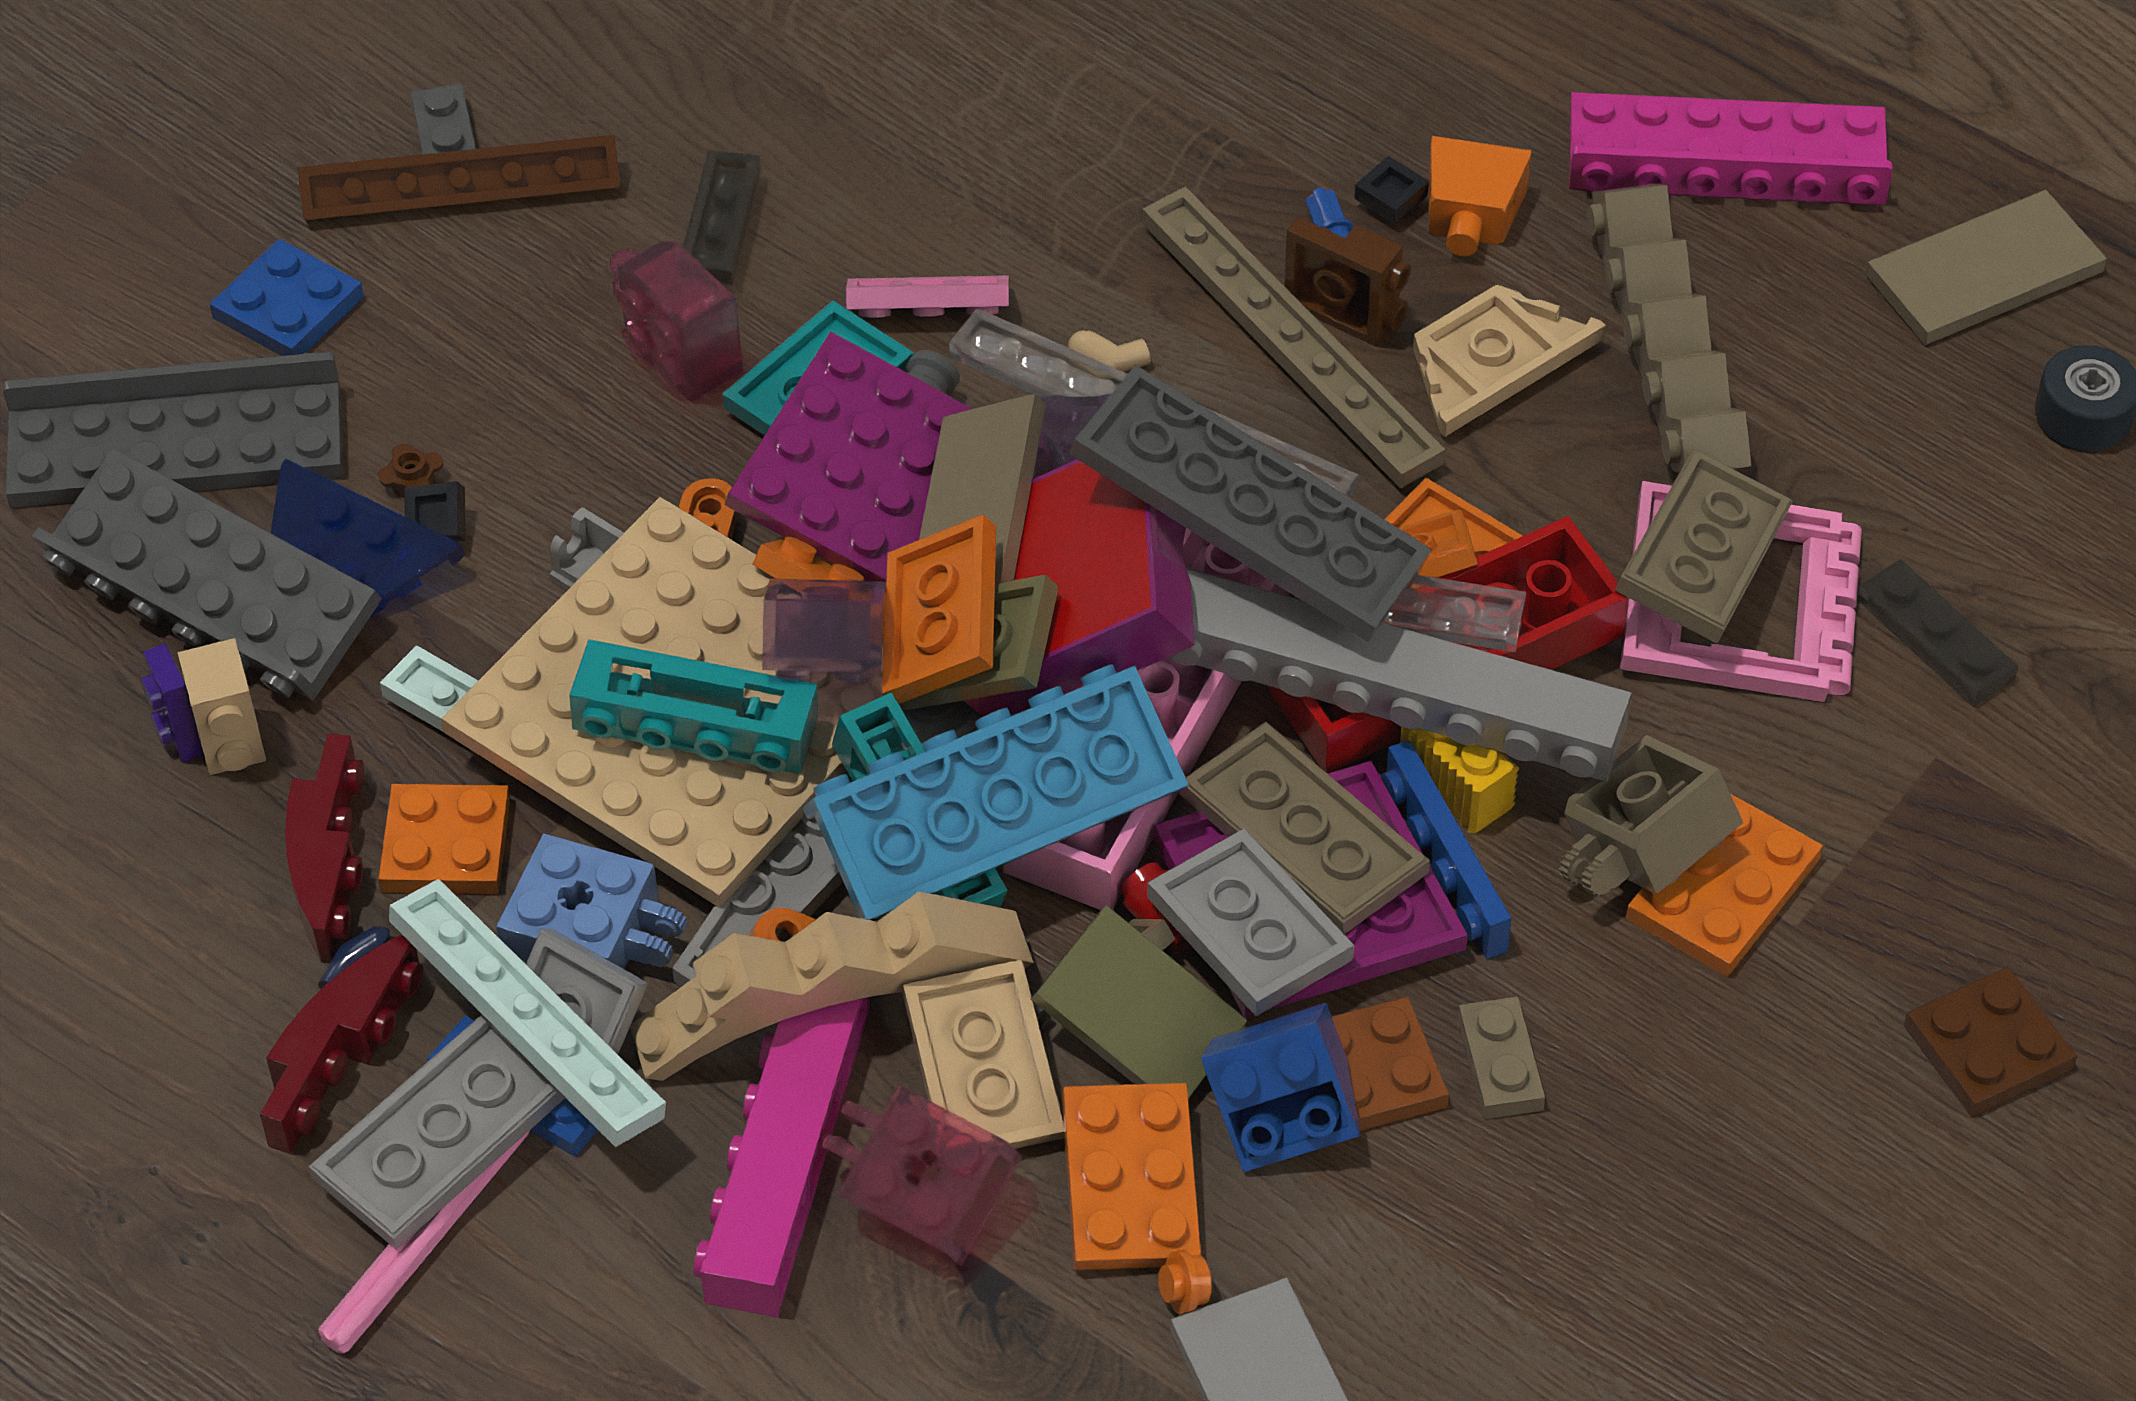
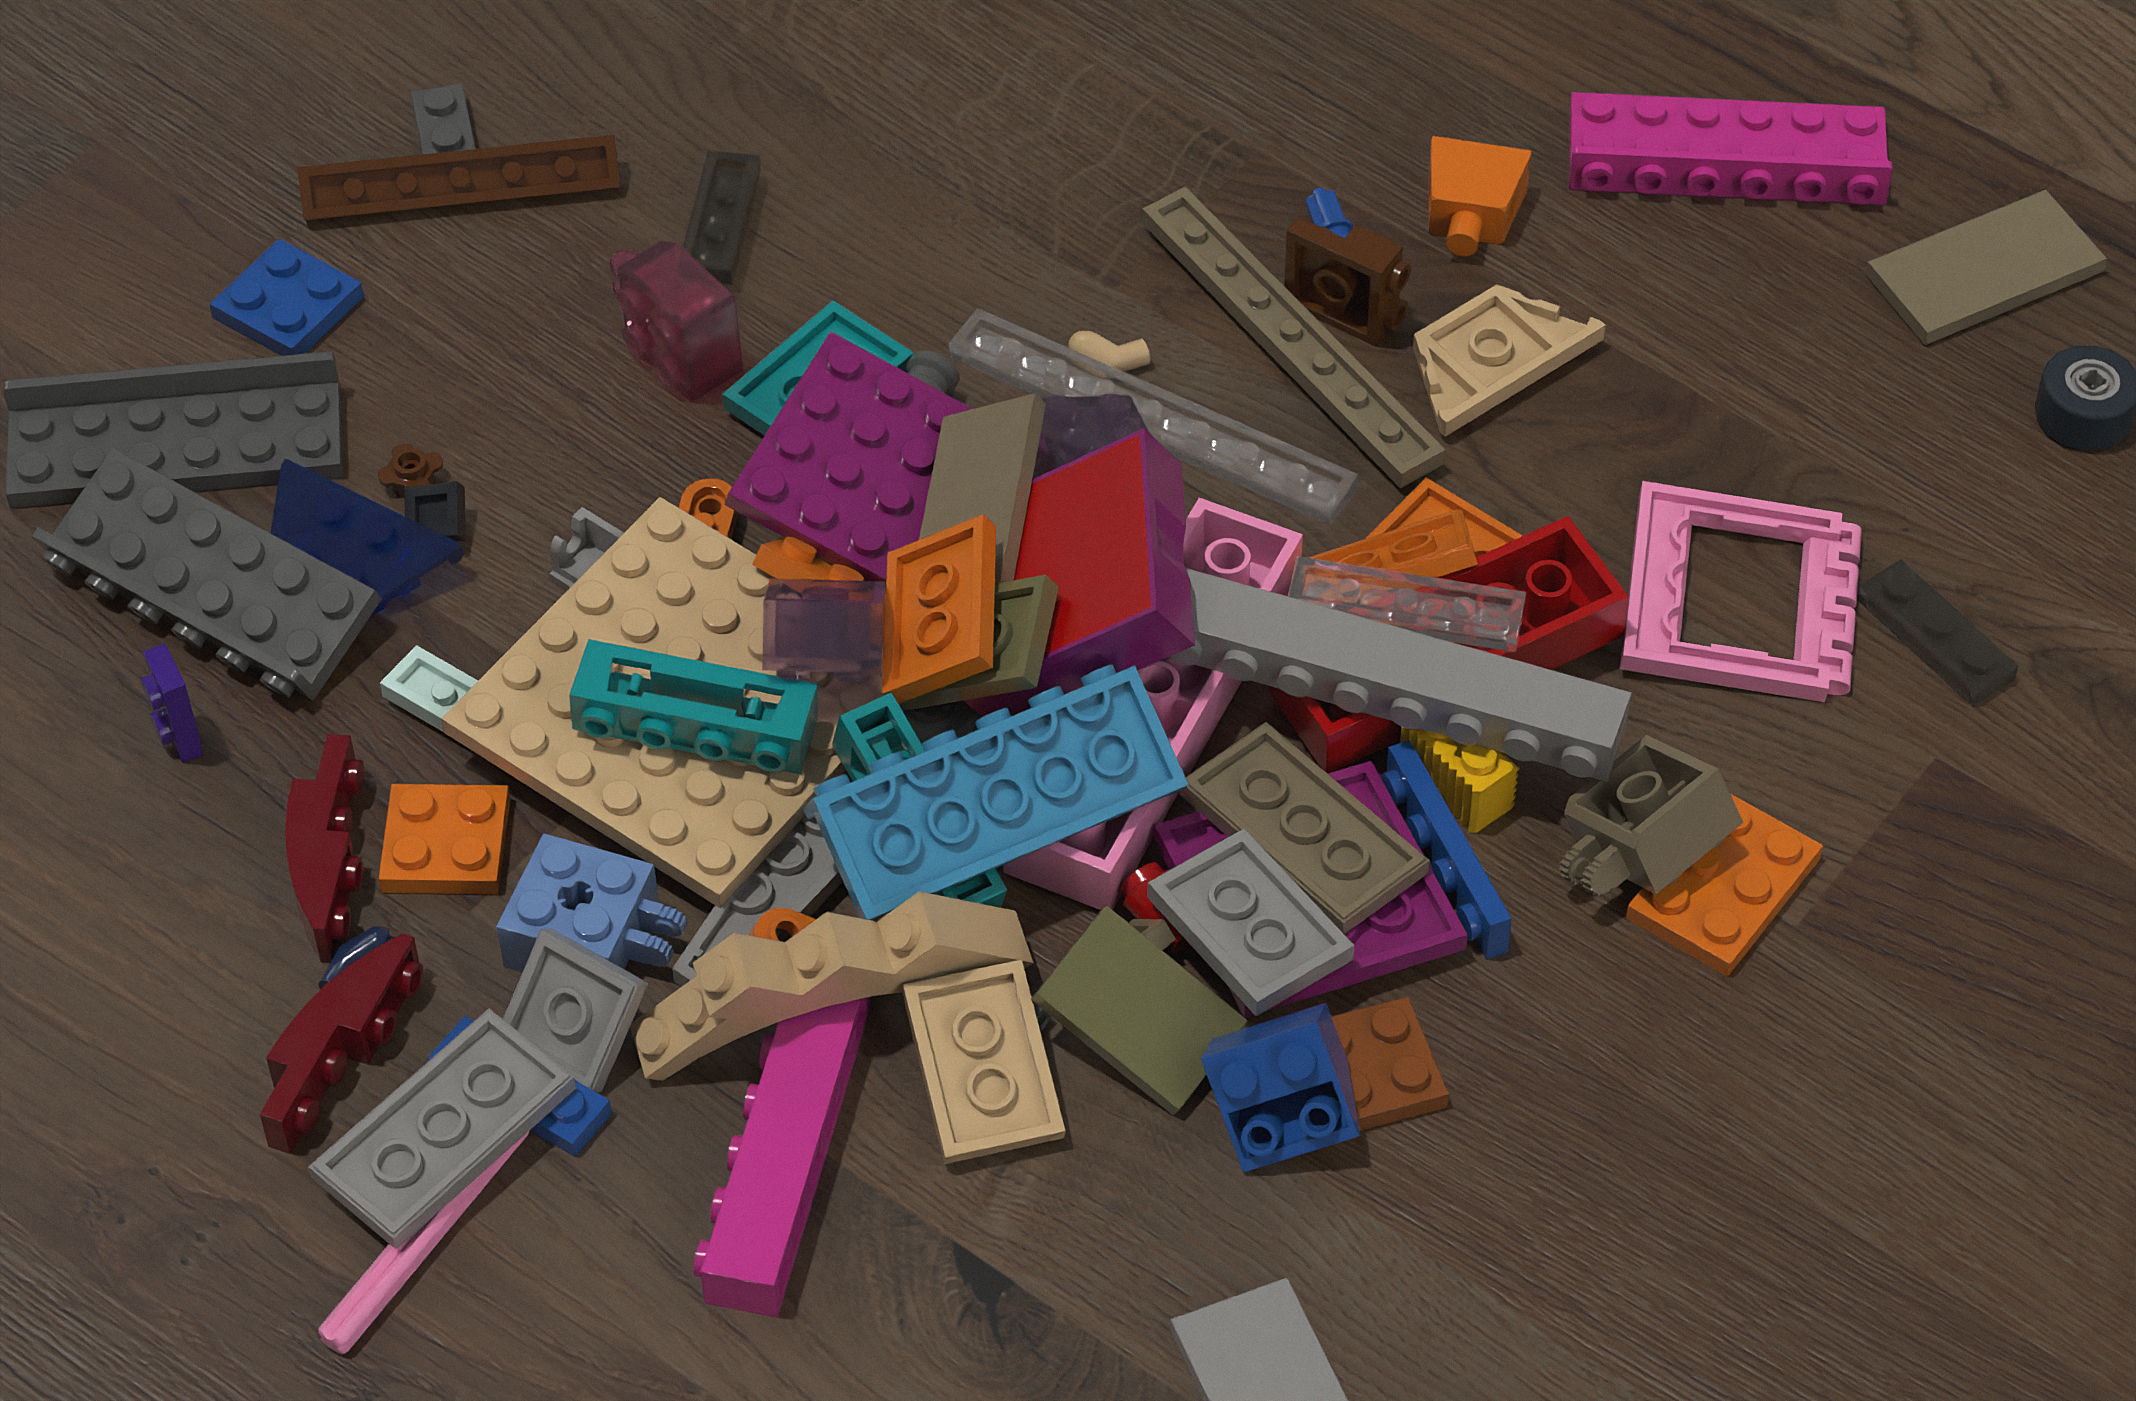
tan brick [177,638,266,775] -> none
light aqua plate [389,879,666,1147] -> none
clear pink hinge [821,1085,1022,1266] -> none
bright pink plate [846,276,1009,318] -> none
orange plate [1062,1083,1201,1270] -> none
dark grey bracket [1069,365,1432,641] -> none
orange plate [1158,1250,1211,1314] -> none
black plate [1354,156,1429,224] -> none
dark tan plate [1457,996,1545,1119] -> none
dark tan brick [1587,184,1751,473] -> none
dark tan tile [1614,450,1793,644] -> none
reddish brown plate [1903,967,2077,1117] -> none

